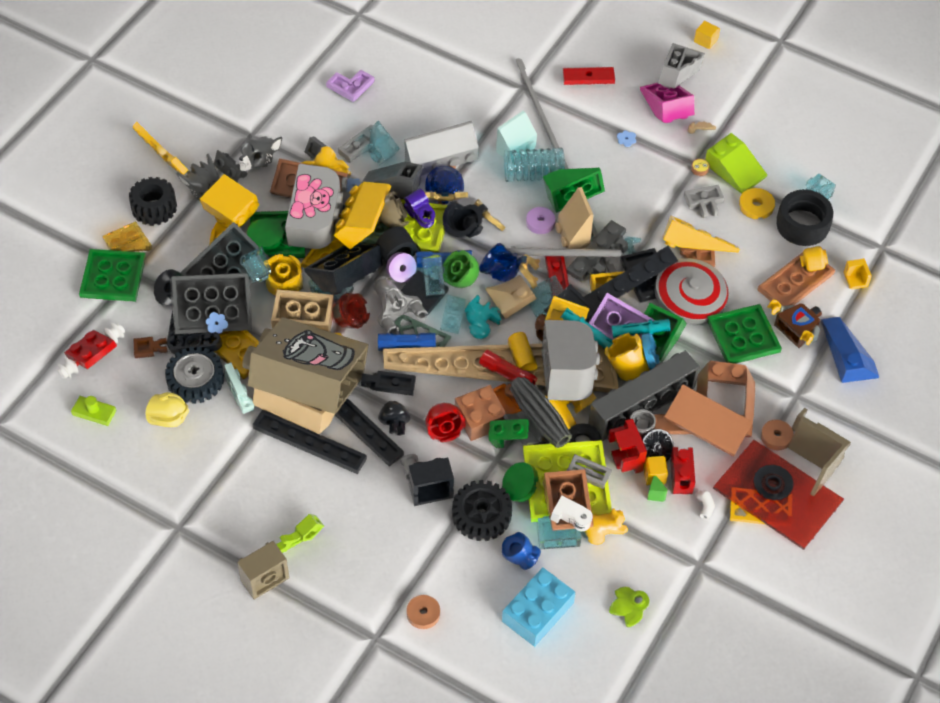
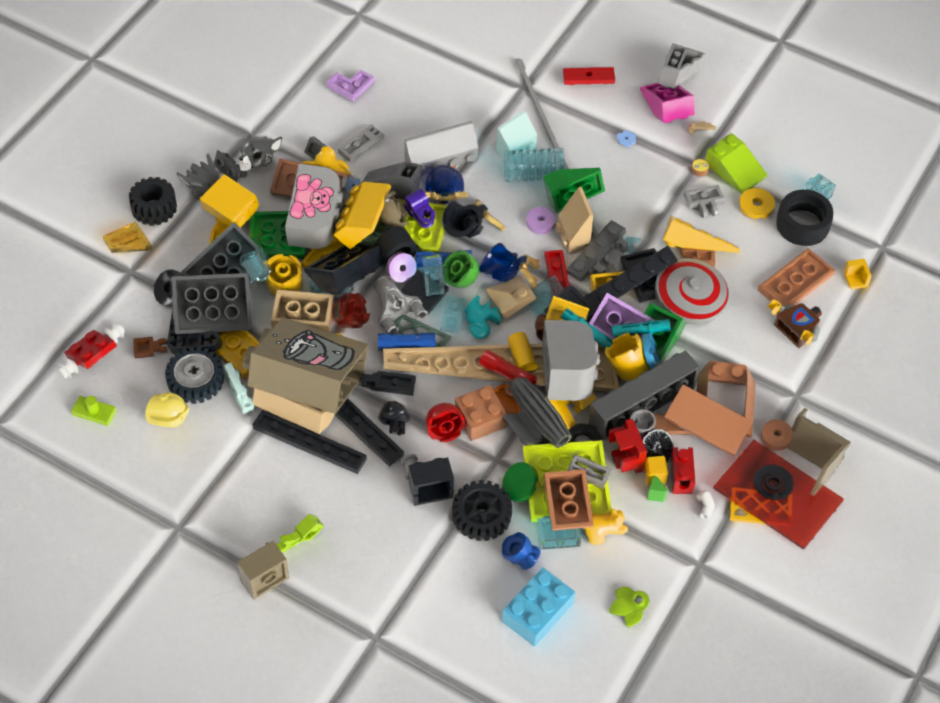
green plate [79,249,146,302] -> none
yellow tile [133,122,188,175] -> none
light blue plant [206,312,228,334] -> none
green tile [247,218,284,251] -> none
clear light blue slope [369,121,400,166] -> none
nougat piece [407,595,440,629] -> none
green bracket [488,419,529,448] -> none
light grey bar [500,246,622,258] -> none
white leg [550,496,593,531] -> none
yellow piece [694,20,720,49] -> none
green plate [707,304,782,364] -> none
yellow head [800,246,828,272] -> none
blue wedge [821,317,879,383] -> none

